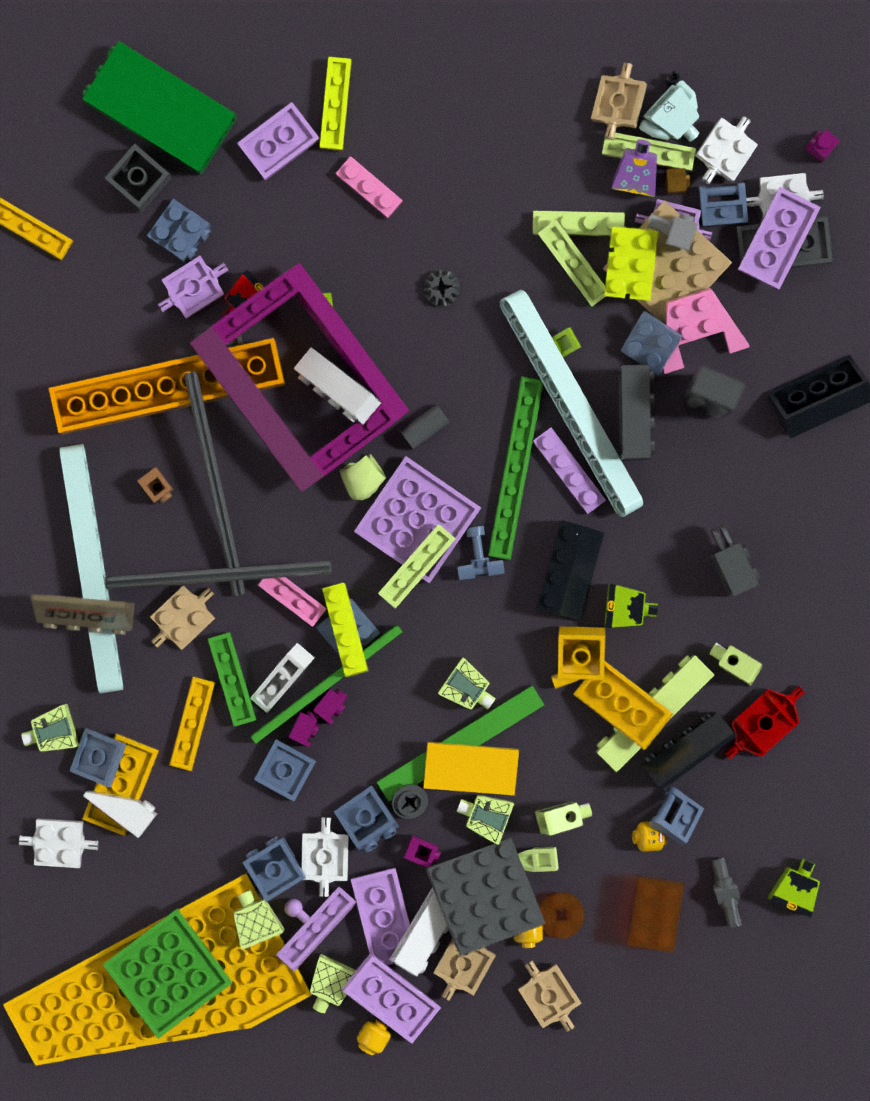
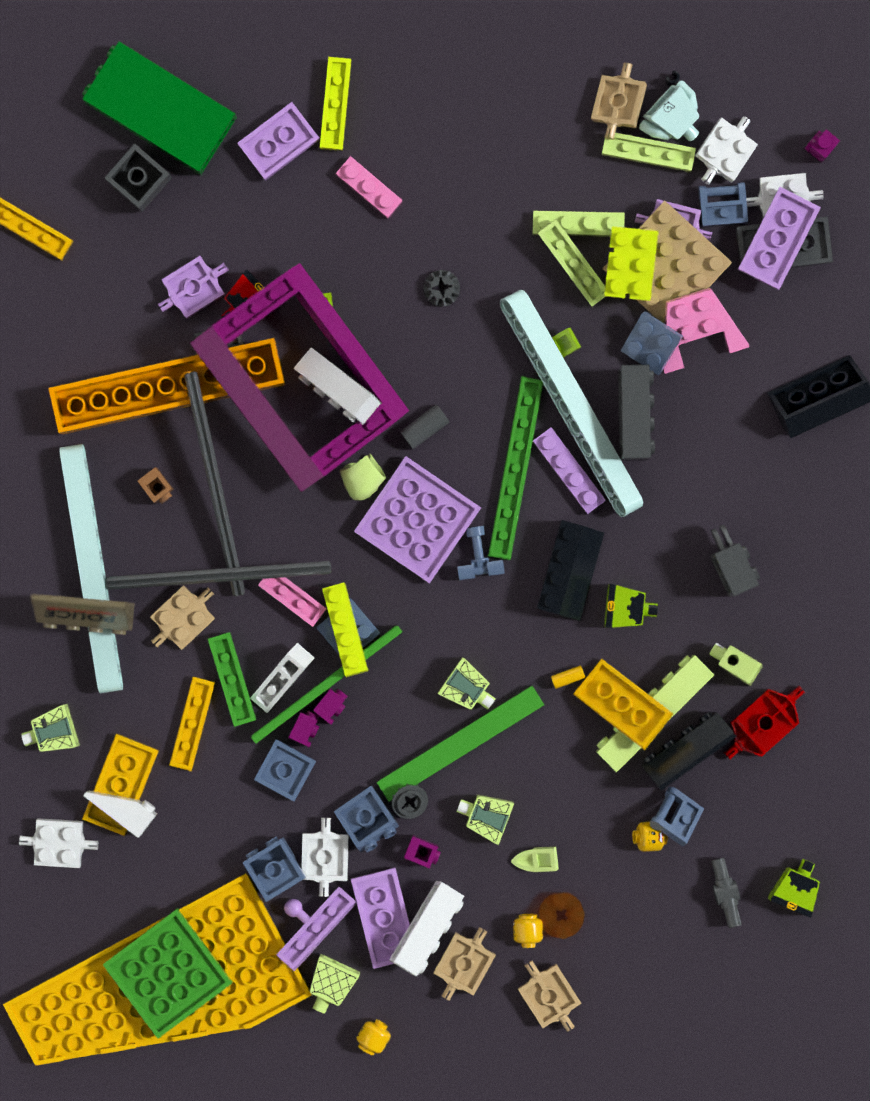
sand blue plate [70,728,126,787] -> none
sand blue plate [147,199,211,263] -> none
yellowish green torso [234,890,284,950] -> none
lavender plate [342,953,441,1043] -> none
yellowish green plate [378,524,456,609] -> none
yellow tile [423,742,519,795] -> none
dark grey plate [426,838,546,957] -> none
yellowish green torso [535,802,592,835] -> none
yellow slope [558,626,605,680] -> none
medium lavender torso [612,139,657,197] -> none
clear orange brick [626,874,684,953] -> none
light grey brick [647,214,698,250] -> none
pearl gold plate [665,168,690,196] -> none
dark grey brick [682,366,745,419] -> none

